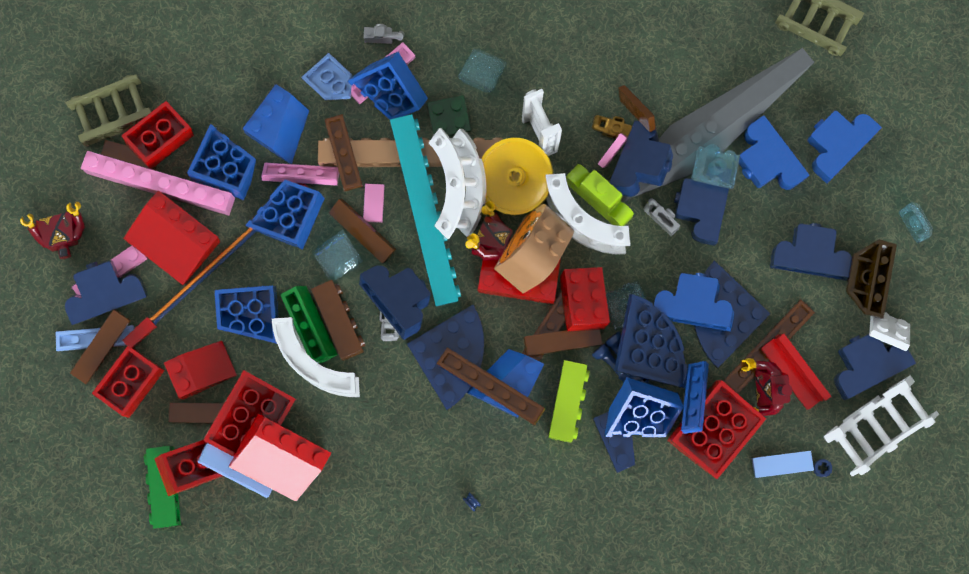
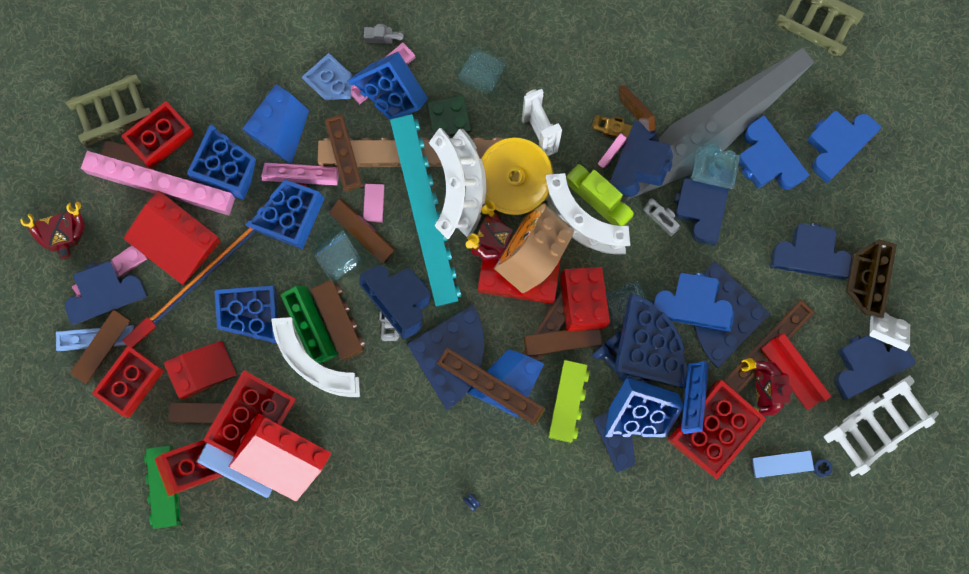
clear light blue slope [899,202,933,243] -> none

